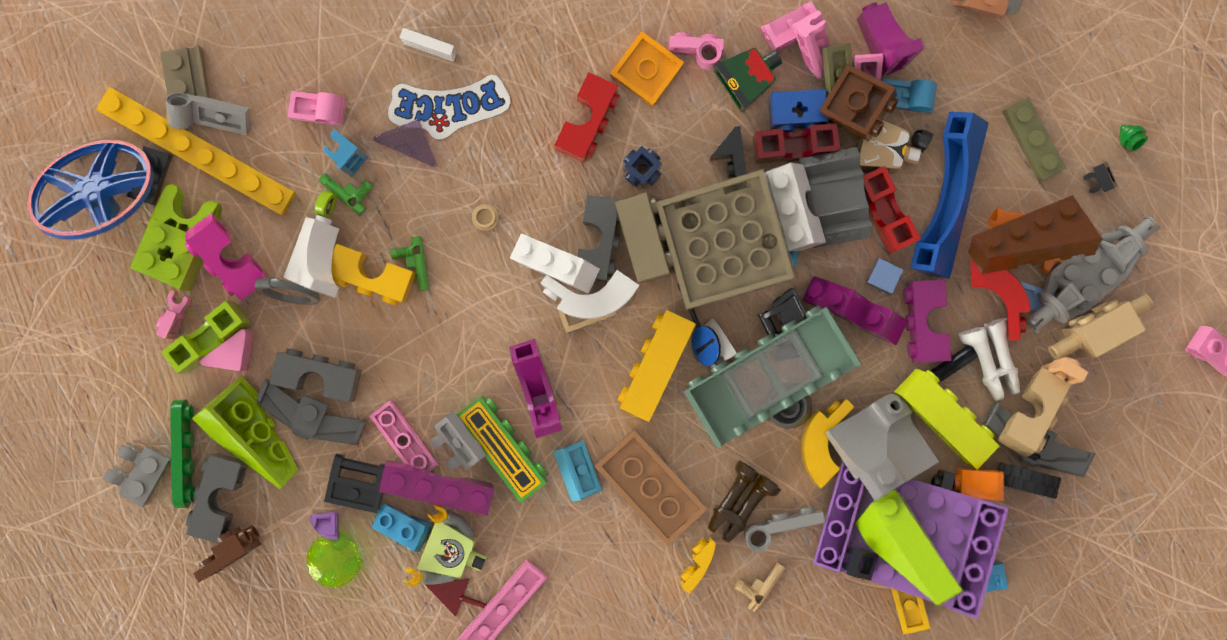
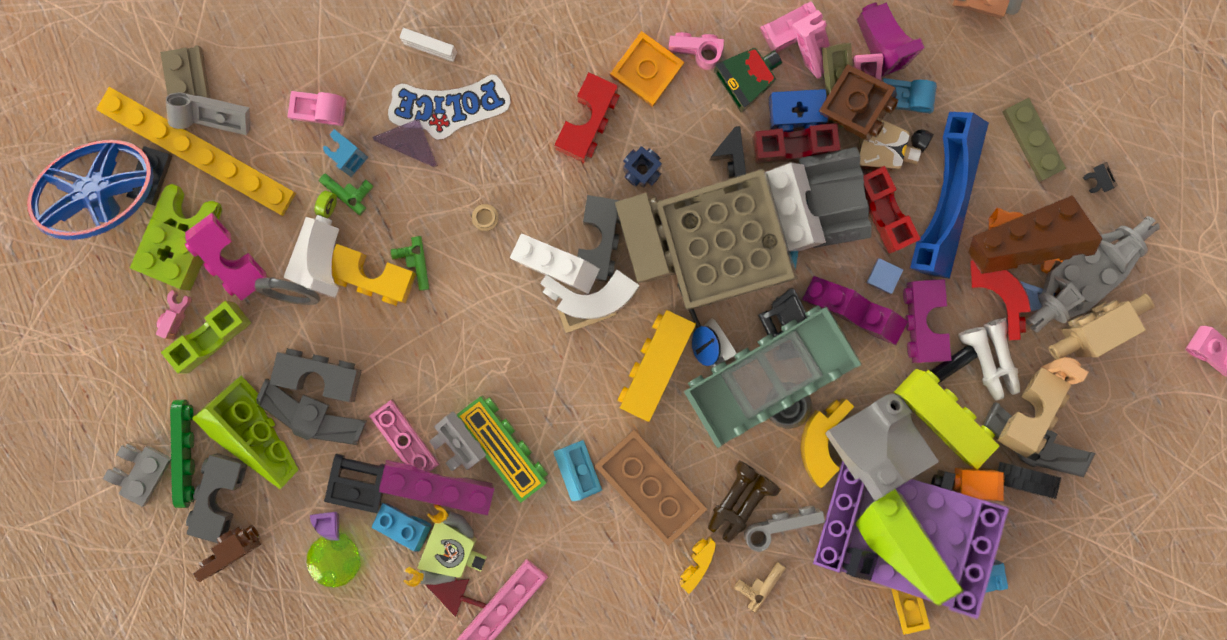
bright pink slope [199,329,254,371] -> none
magenta arch [509,339,563,439] -> none
green plate [1119,125,1148,152] -> none

